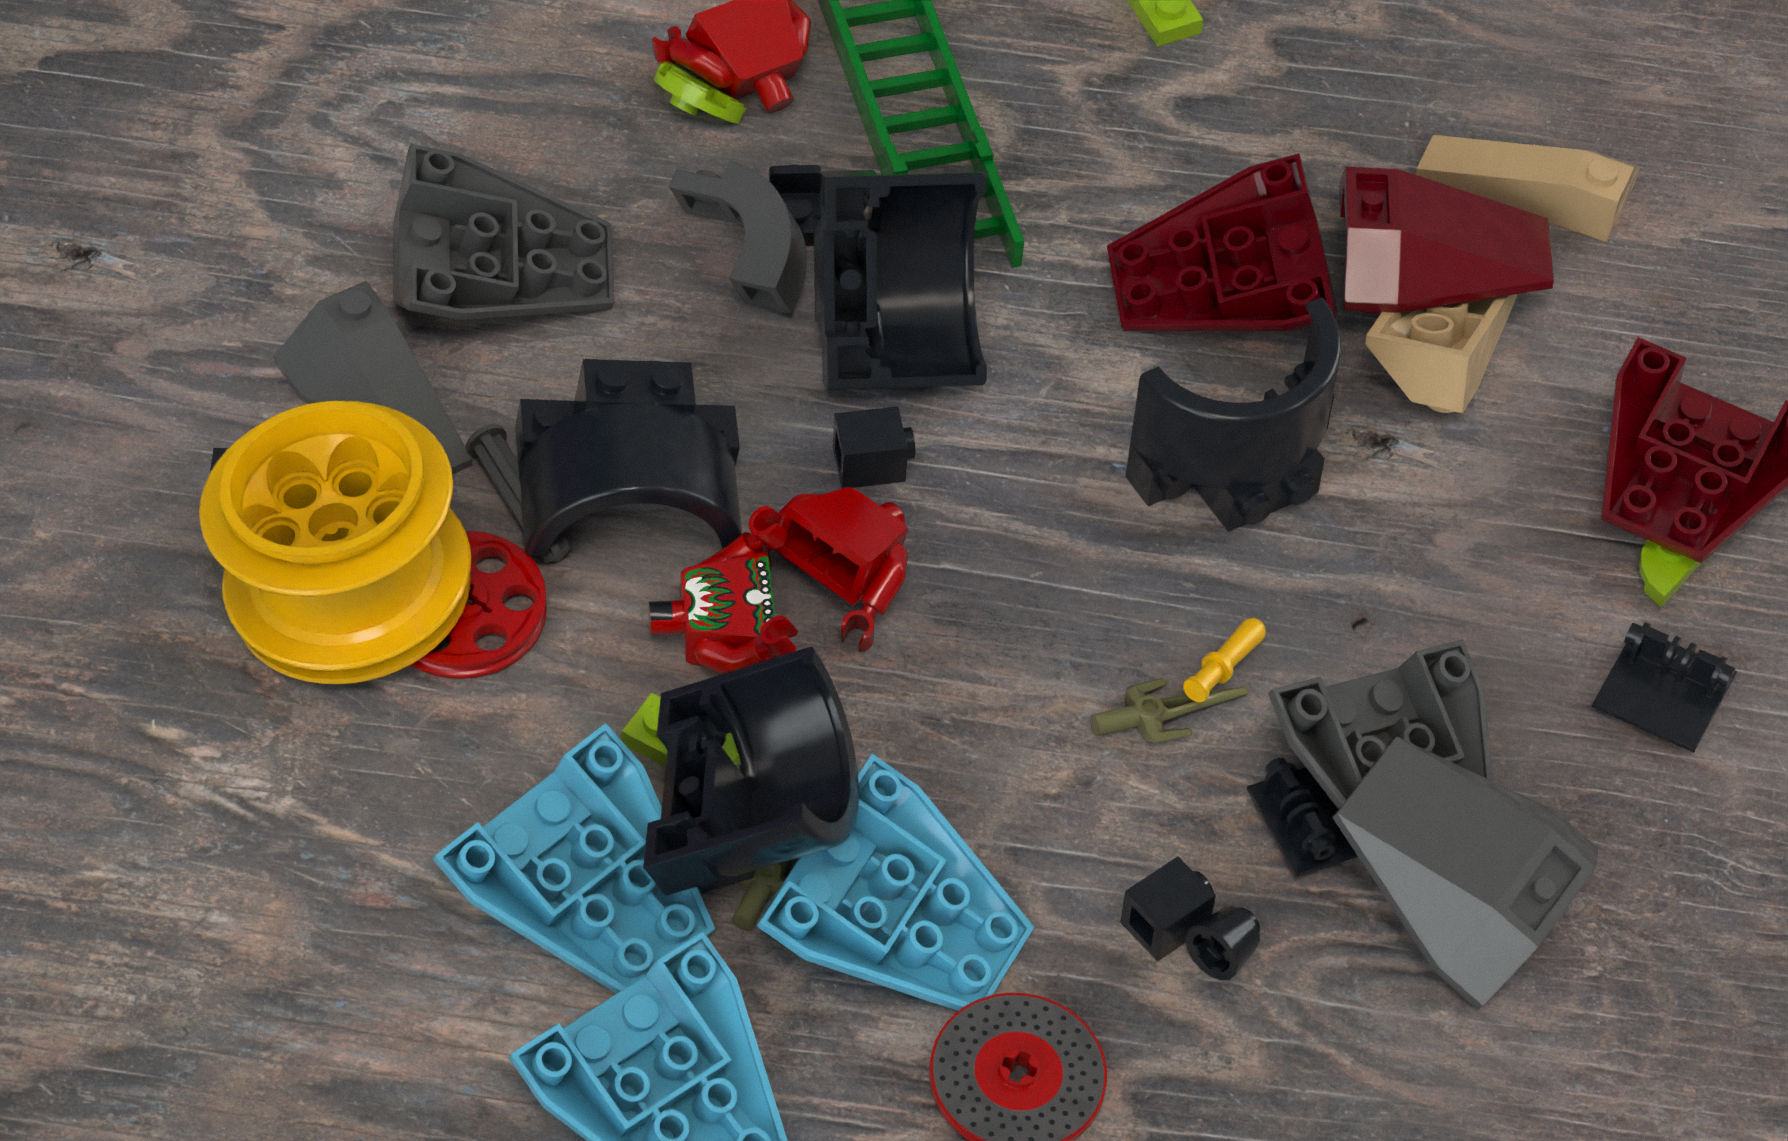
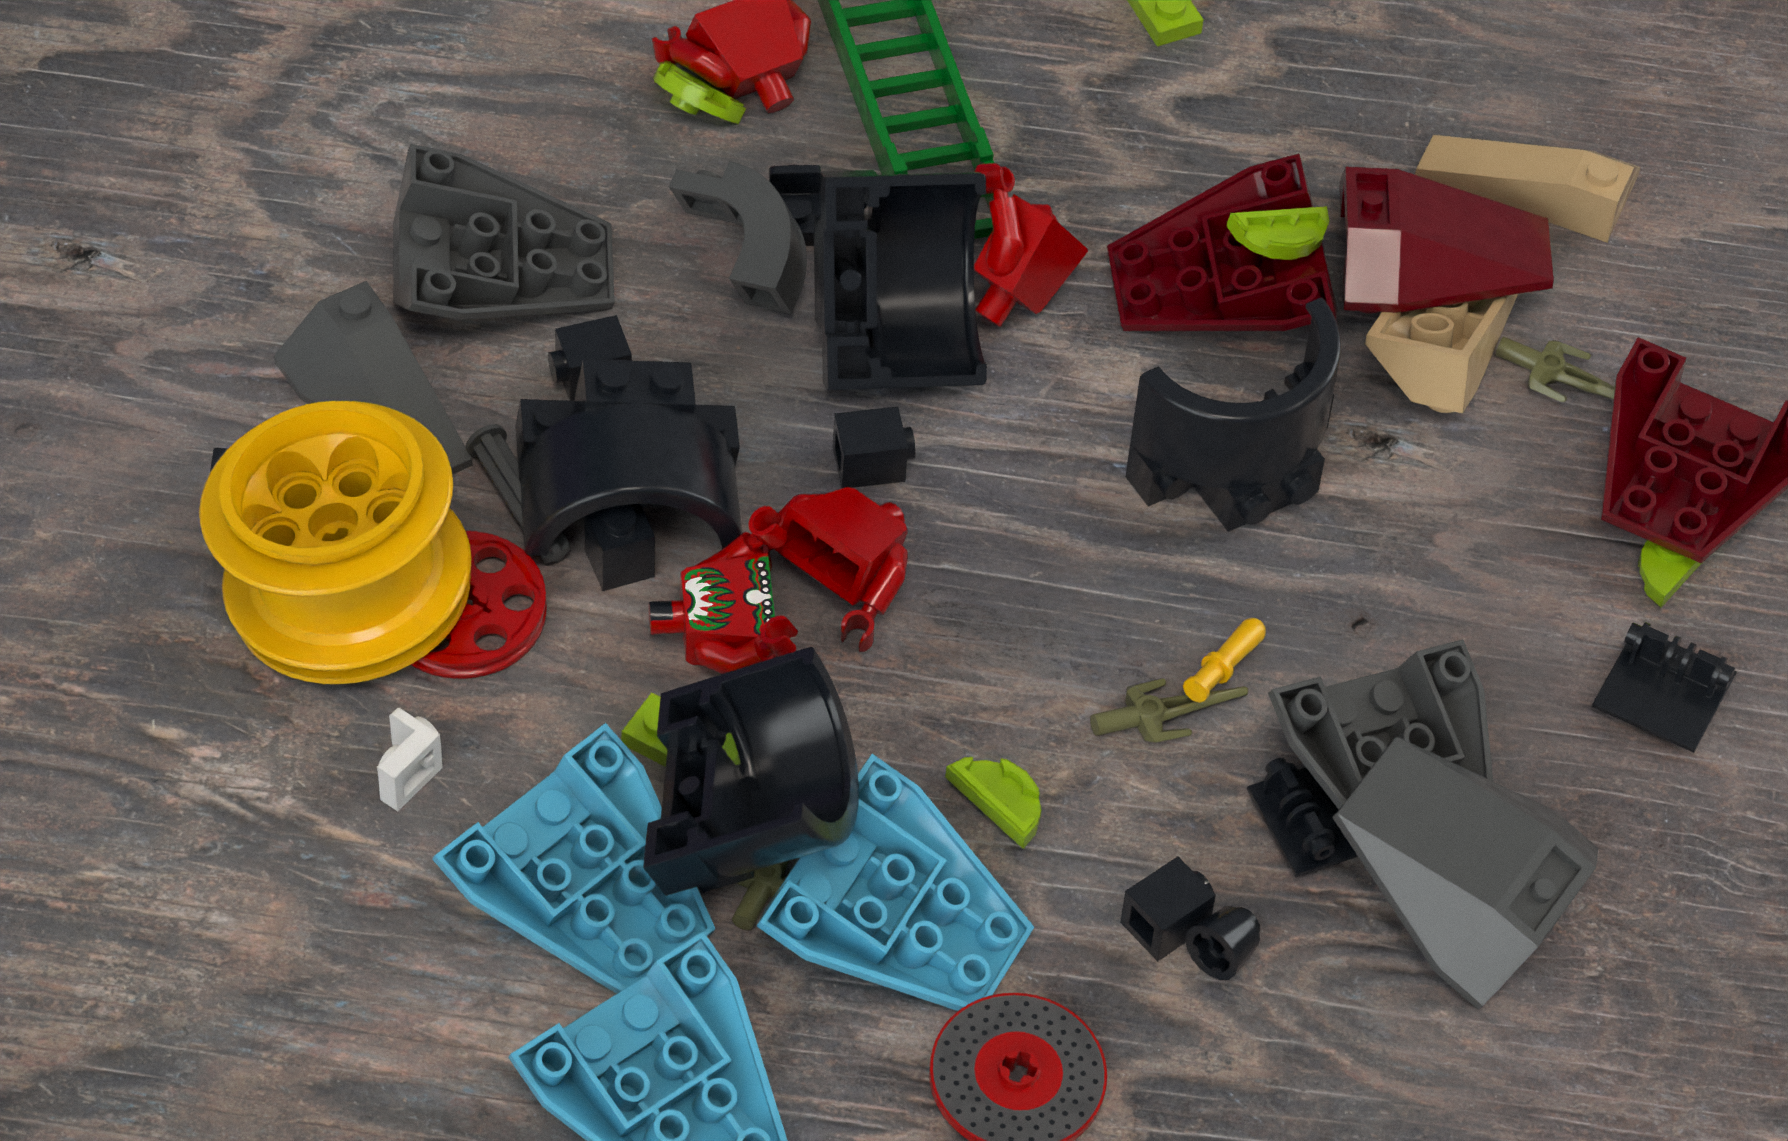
none -> white bracket [377,708,443,812]
none -> black brick [548,315,632,401]
none -> black brick [584,504,655,591]
none -> lime plate [945,757,1042,849]
none -> red torso [974,163,1088,327]
none -> lime plate [1226,206,1330,260]
none -> olive piece [1495,337,1615,402]

